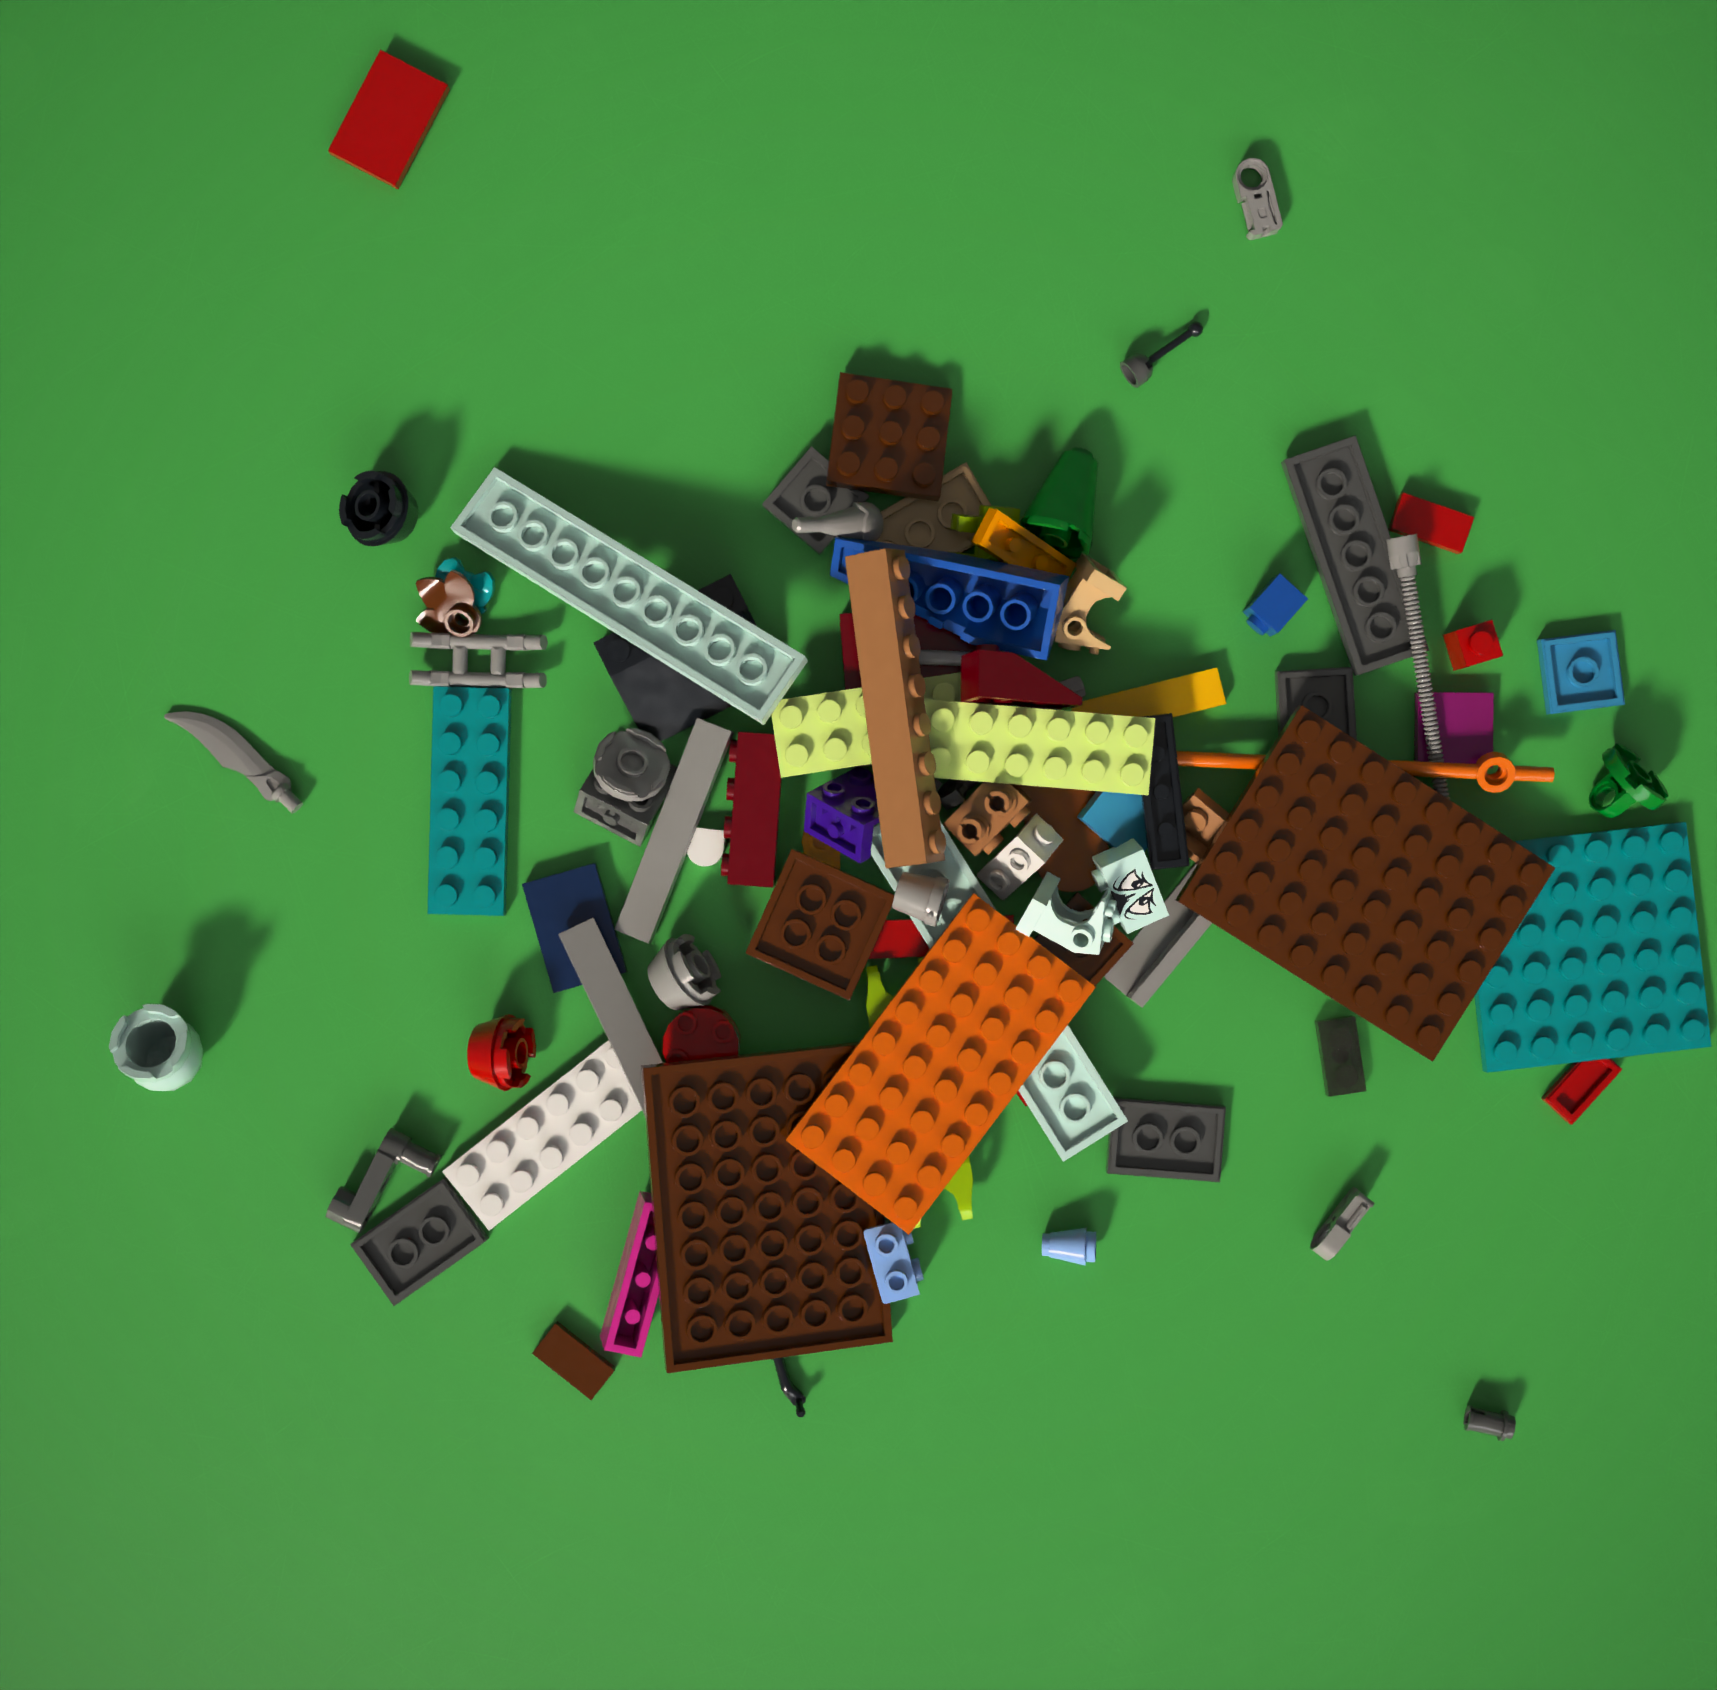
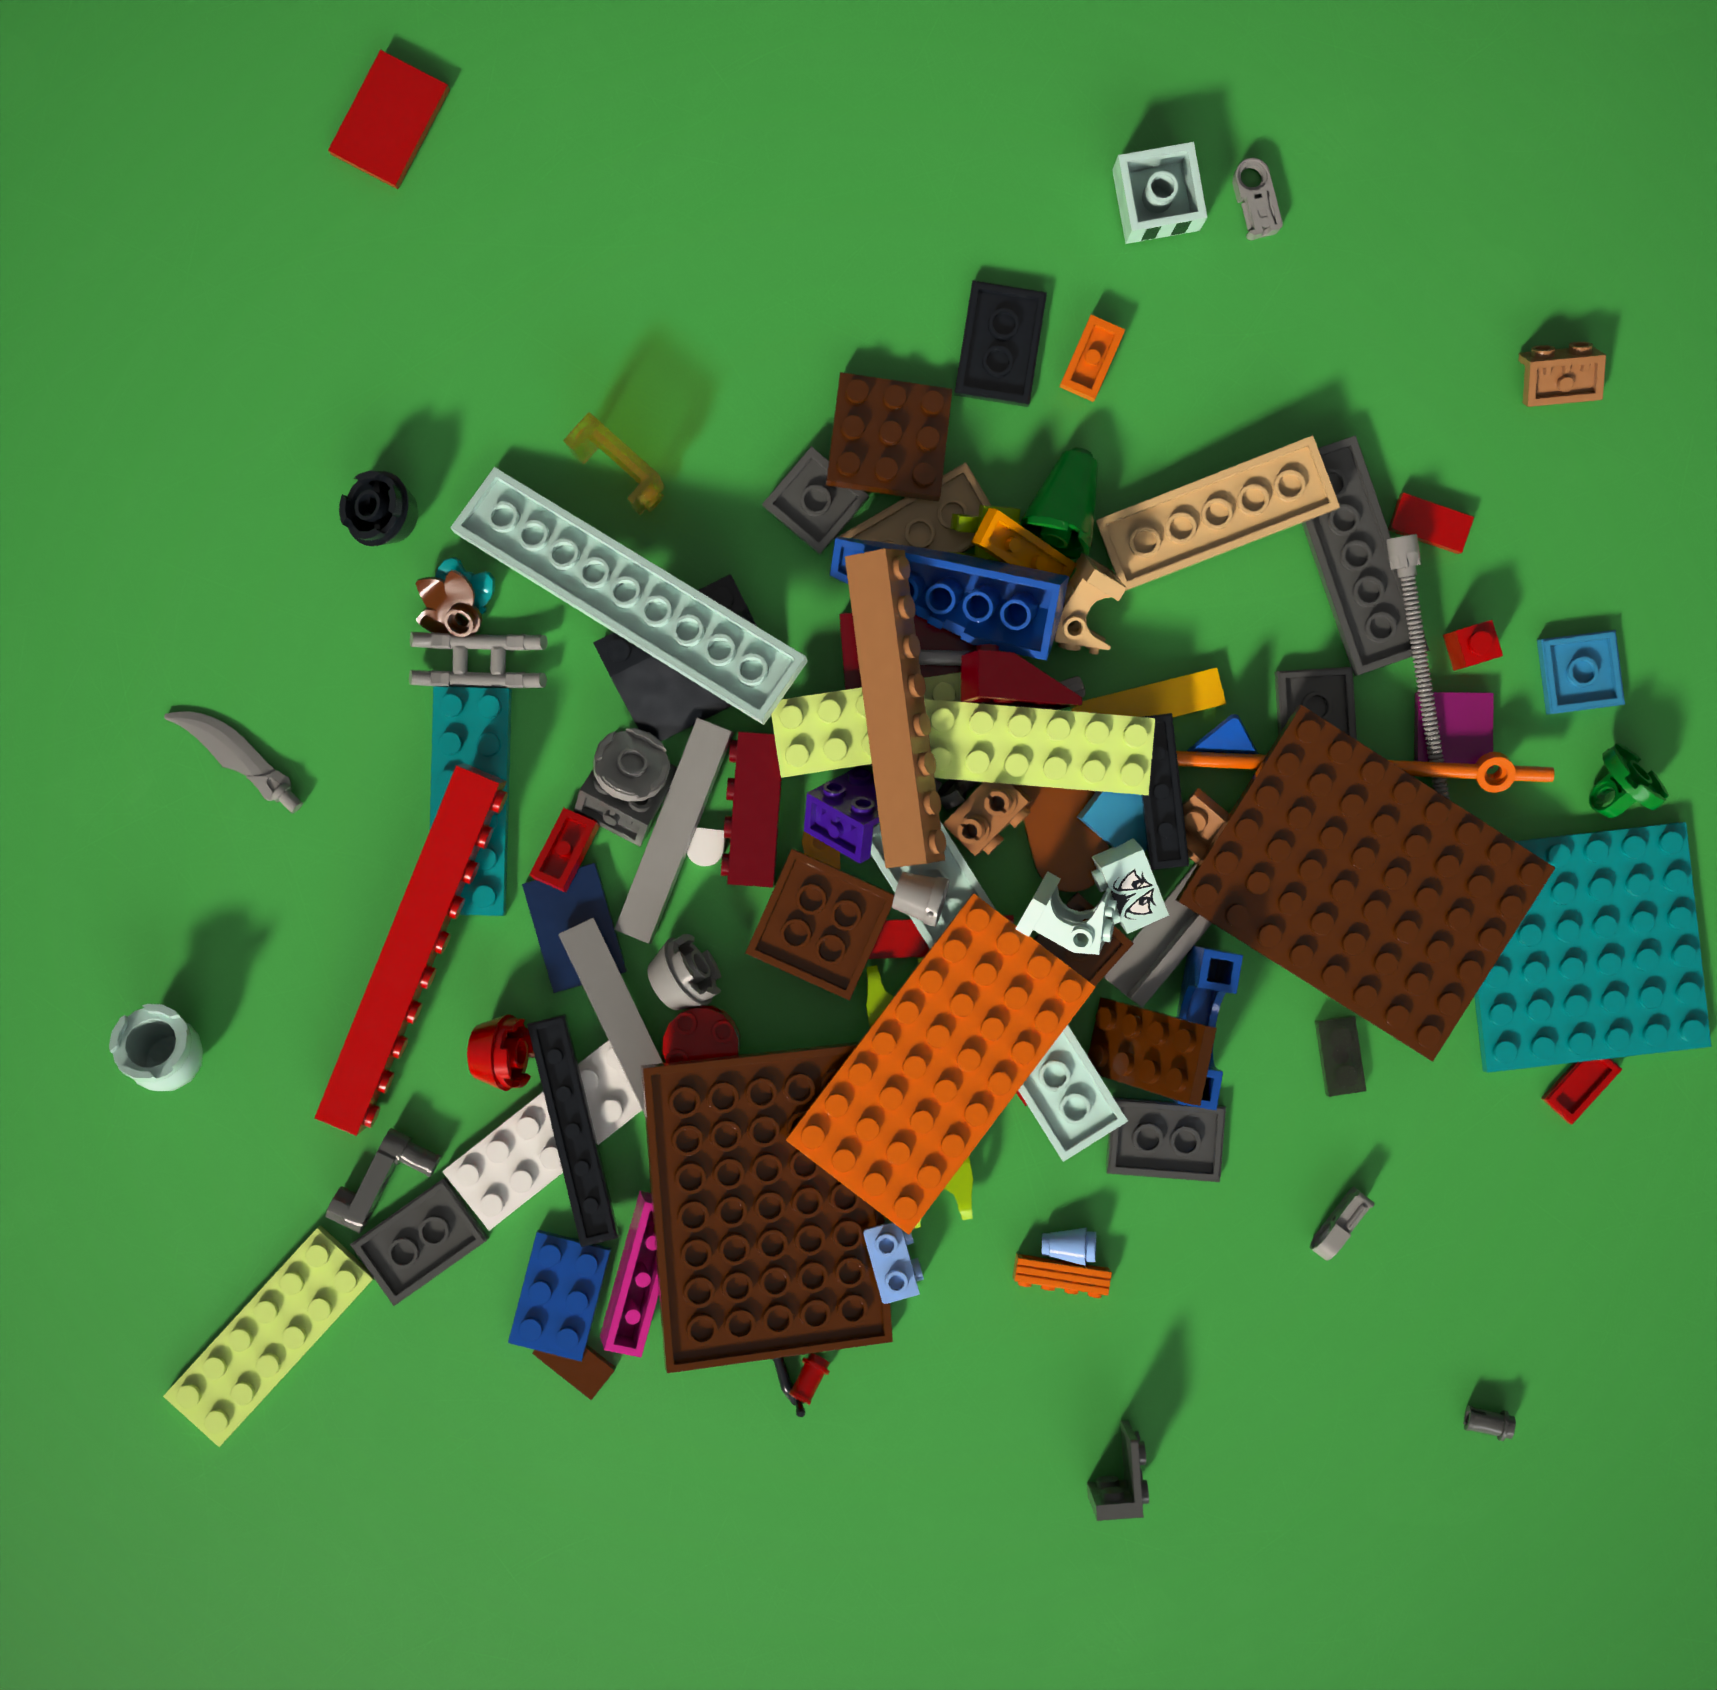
light grey piece [792,502,884,541] -> none
white bracket [977,813,1064,900] -> none
hinge [1120,321,1203,388] -> none
blue brick [1242,574,1308,637] -> none
none -> yellowish green plate [163,1225,374,1447]
none -> red brick [314,763,508,1136]
none -> blue plate [508,1230,612,1362]
none -> black tile [527,1014,620,1247]
none -> red plate [529,808,600,893]
none -> clear yellow panel [563,412,665,515]
none -> red pin [789,1353,830,1405]
none -> black tile [954,280,1047,407]
none -> orange piece [1013,1253,1112,1298]
none -> orange plate [1059,314,1126,402]
none -> dark grey bracket [1087,1420,1149,1521]
none -> reddish brown plate [1088,997,1217,1106]
none -> tan plate [1096,435,1340,591]
none -> light aqua brick [1112,142,1208,244]
none -> blue arch [1172,945,1243,1110]
none -> blue piece [1186,714,1259,770]
none -> medium nougat bracket [1518,342,1606,407]

